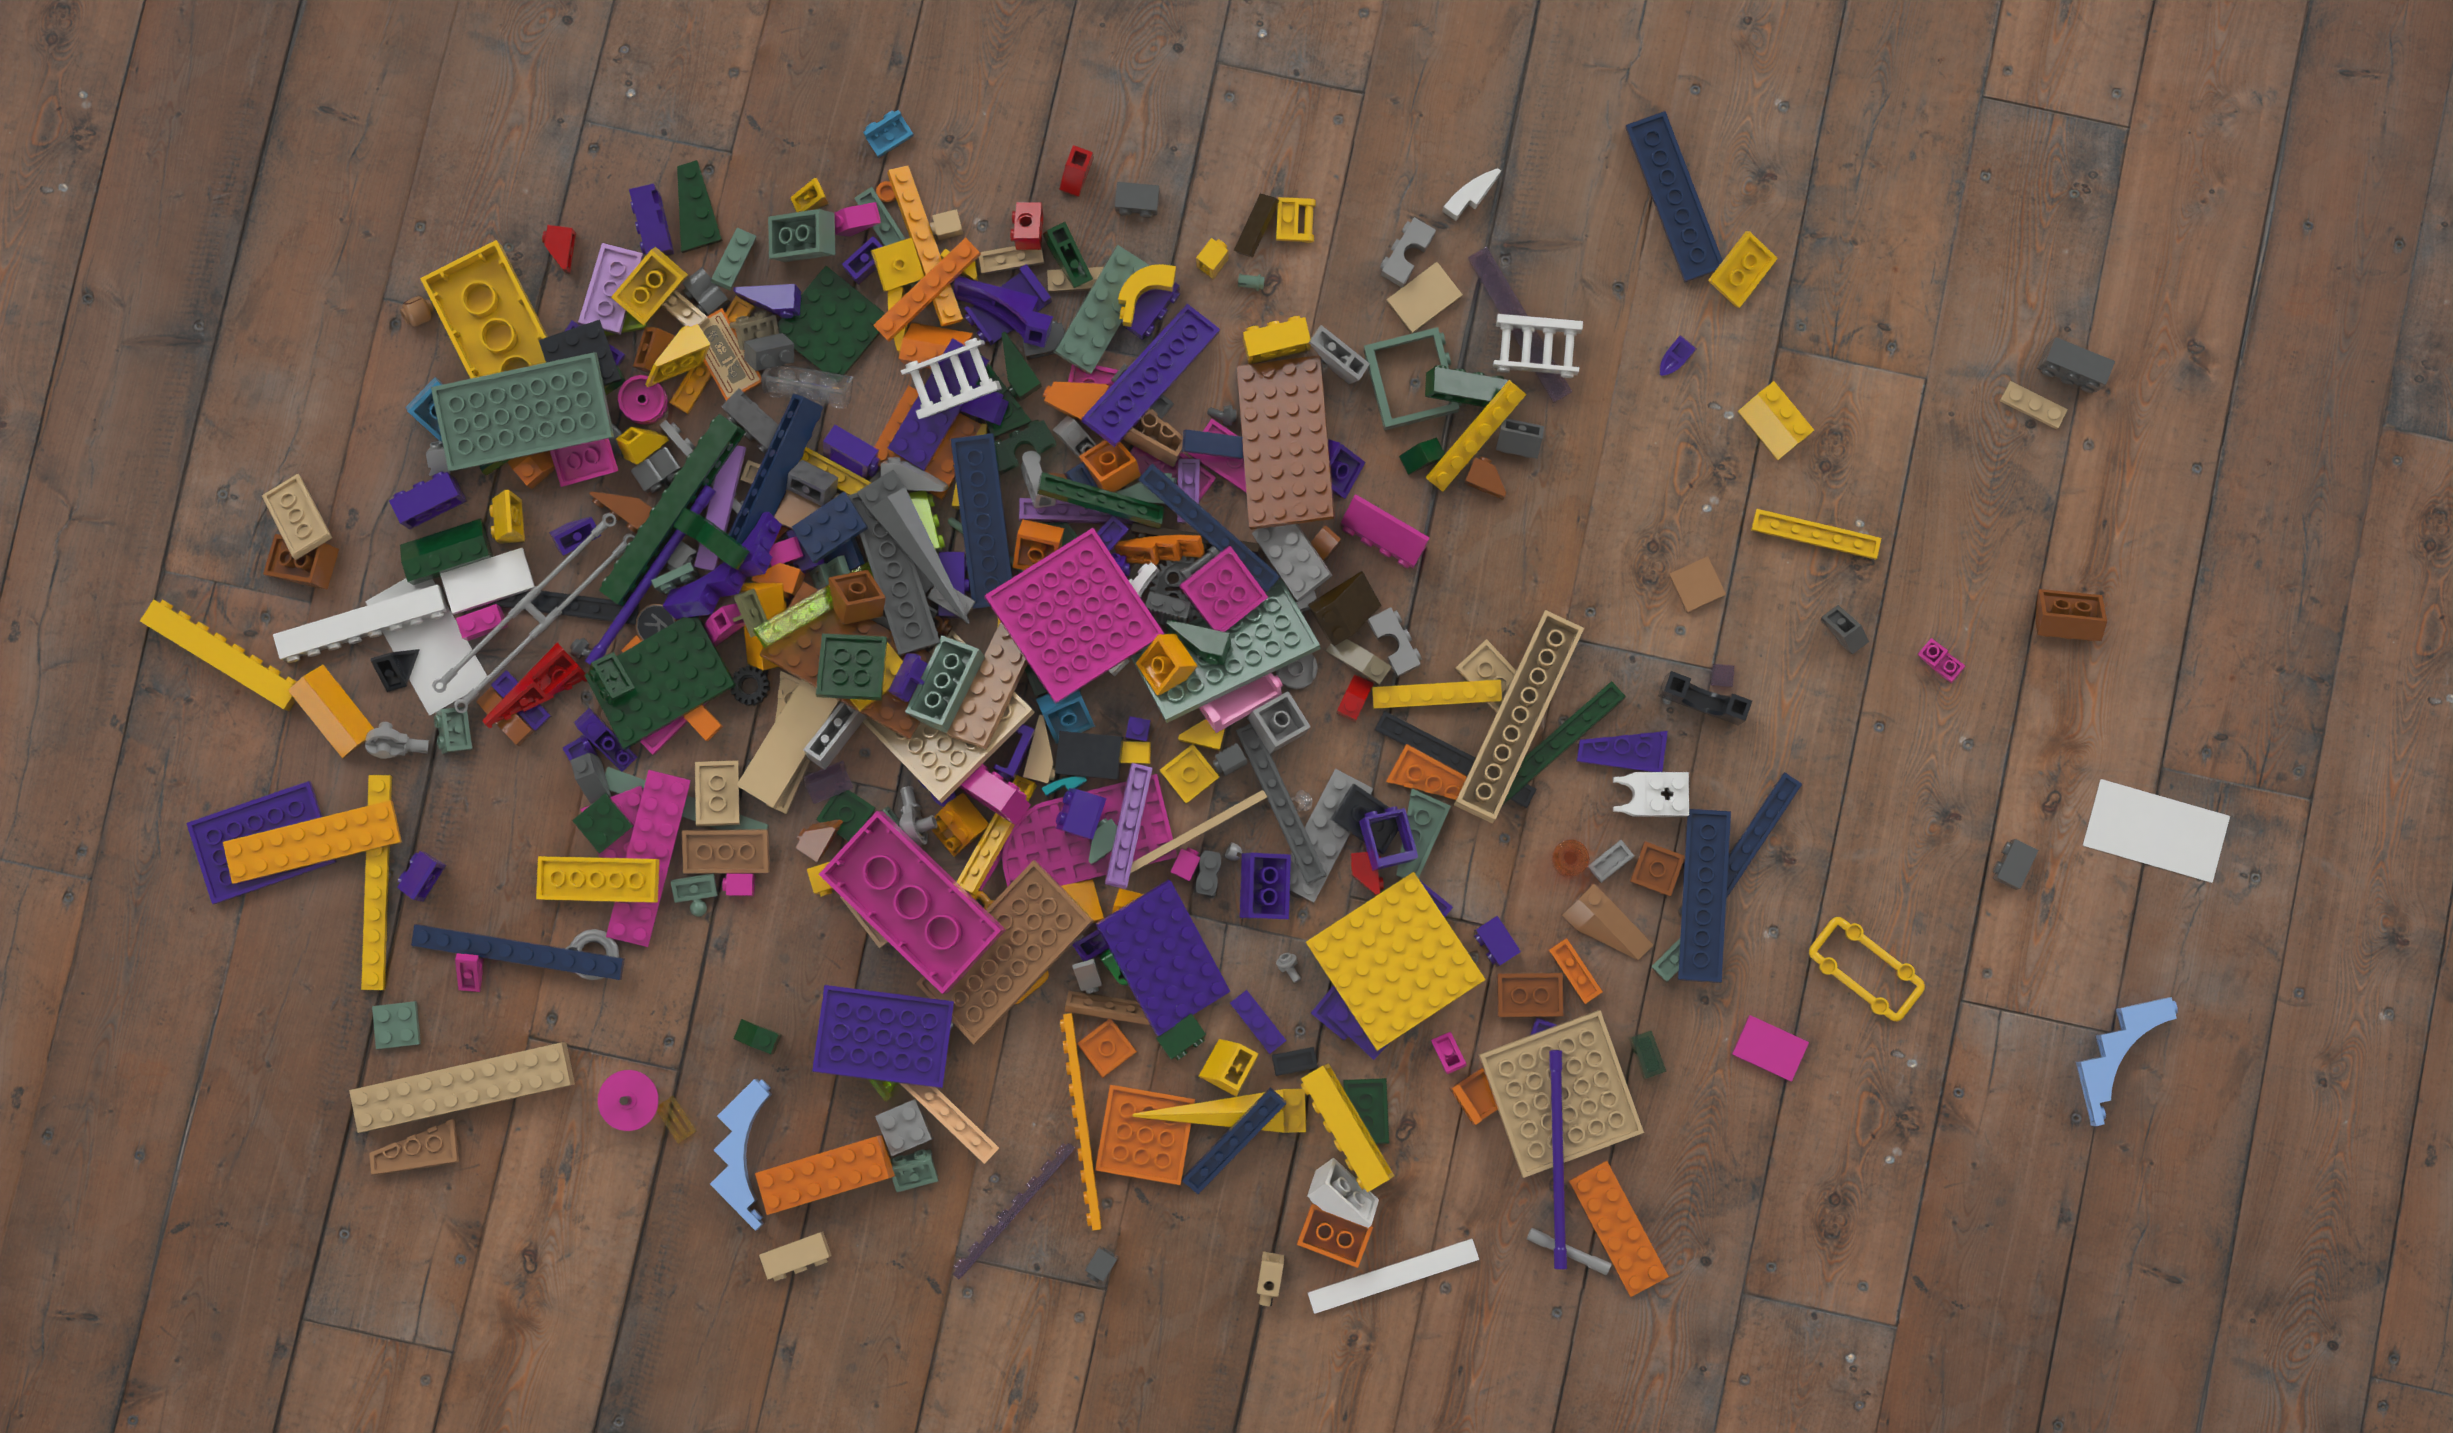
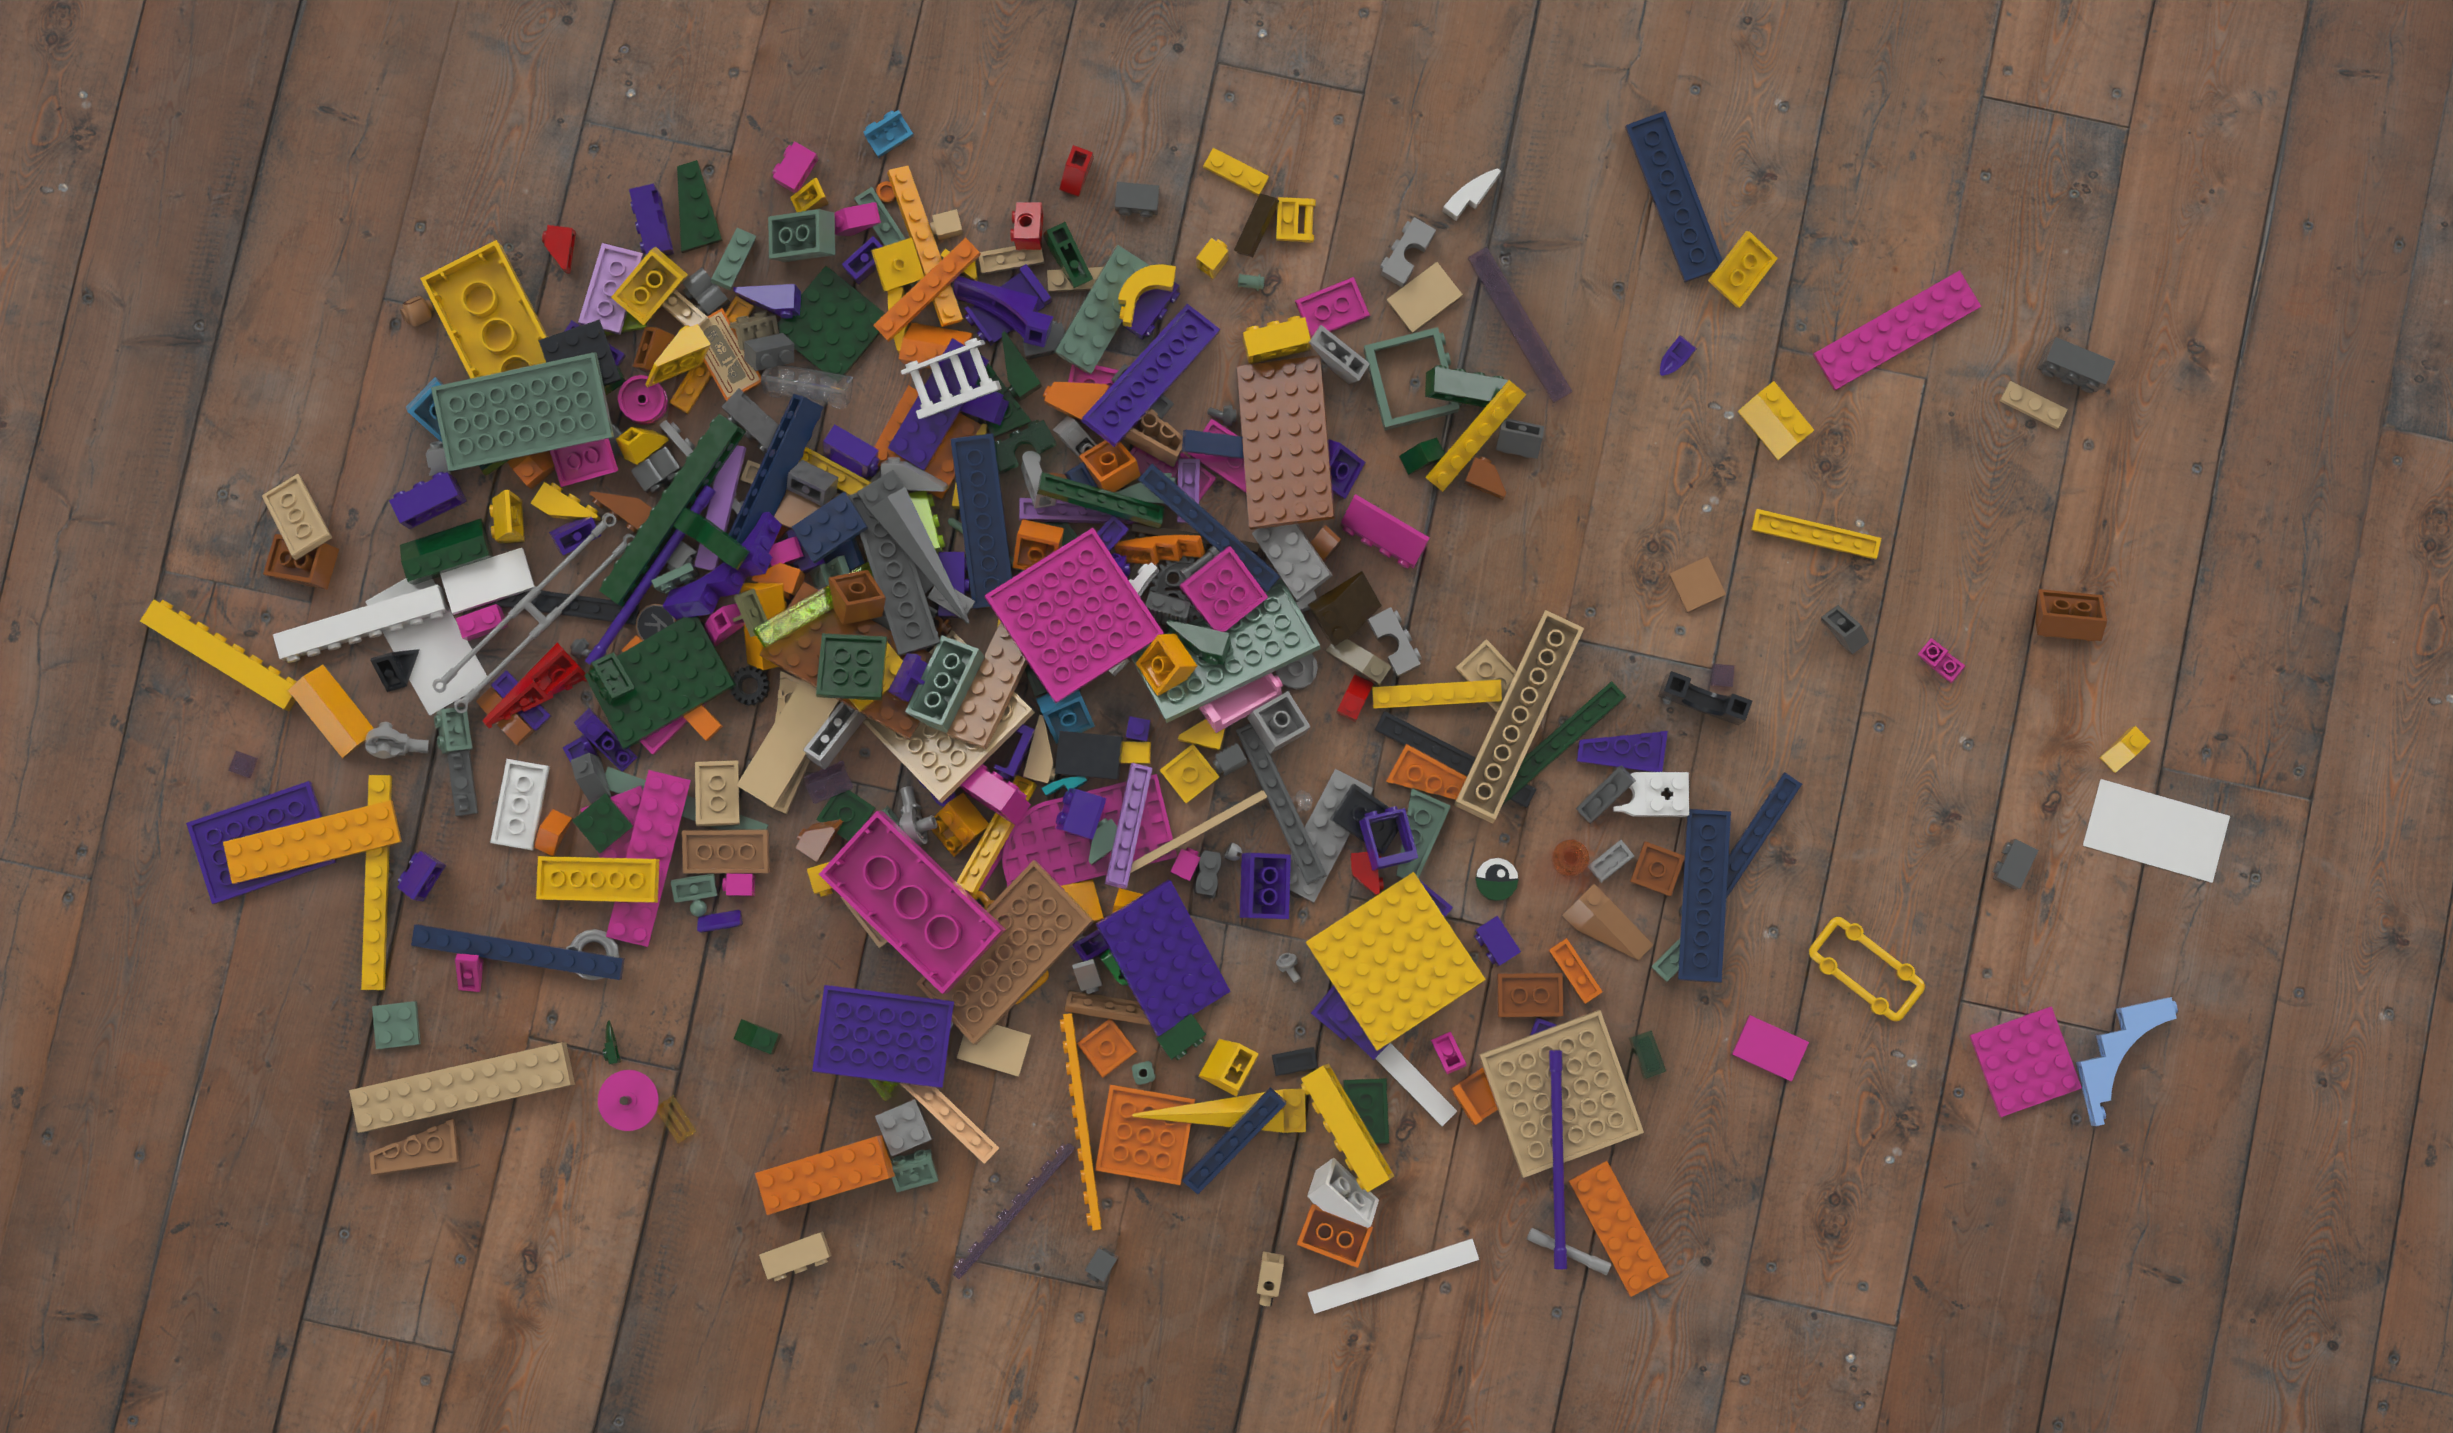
light blue arch [710,1079,772,1231] -> none
dark purple plate [1230,990,1287,1054] -> none
white fence [1492,314,1583,378] -> none
none -> clear purple plate [228,751,258,778]
none -> dark grey plate [447,750,478,817]
none -> white tile [490,759,550,851]
none -> yellow slope [531,482,601,521]
none -> orange slope [534,809,573,857]
none -> dark green plate [602,1020,621,1065]
none -> dark purple slope [697,910,743,933]
none -> dark pink brick [772,141,818,193]
none -> tan tile [957,1024,1031,1077]
none -> sand green brick [1132,1061,1156,1085]
none -> yellow plate [1203,148,1269,196]
none -> dark pink tile [1295,277,1370,339]
none -> white tile [1375,1043,1457,1126]
none -> tile [1475,858,1519,901]
none -> dark grey tile [1576,765,1636,824]
none -> dark pink plate [1813,270,1981,391]
none -> dark pink plate [1969,1006,2082,1117]
none -> yellow slope [2099,726,2151,773]

